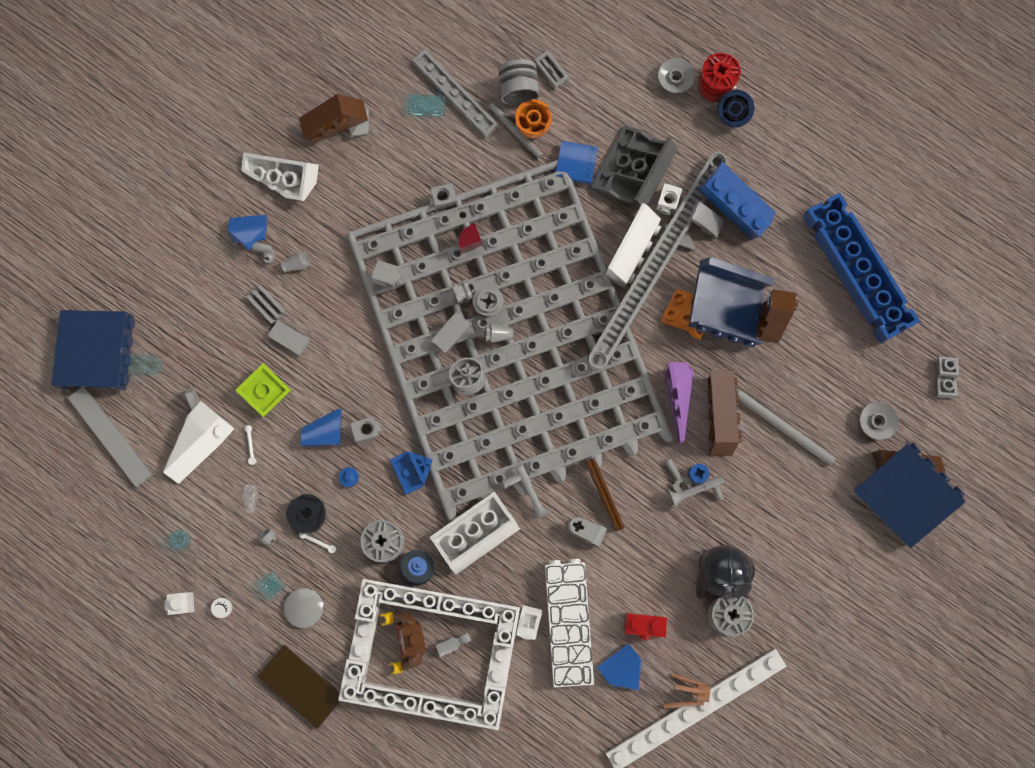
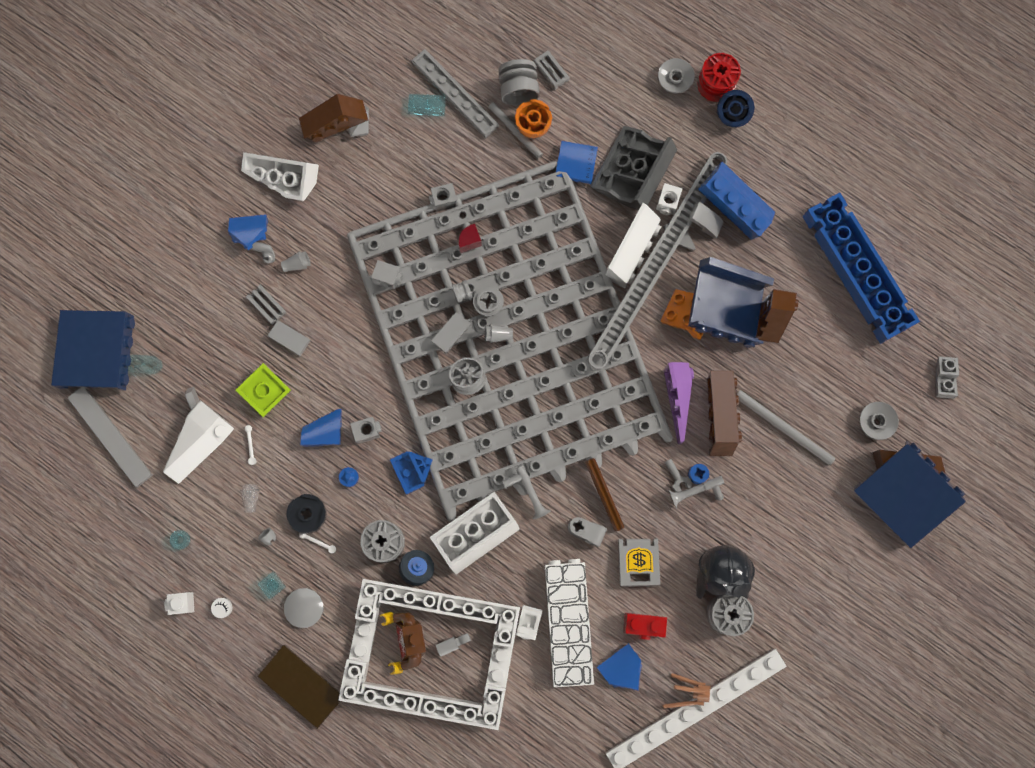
none -> light grey container [618,539,660,587]

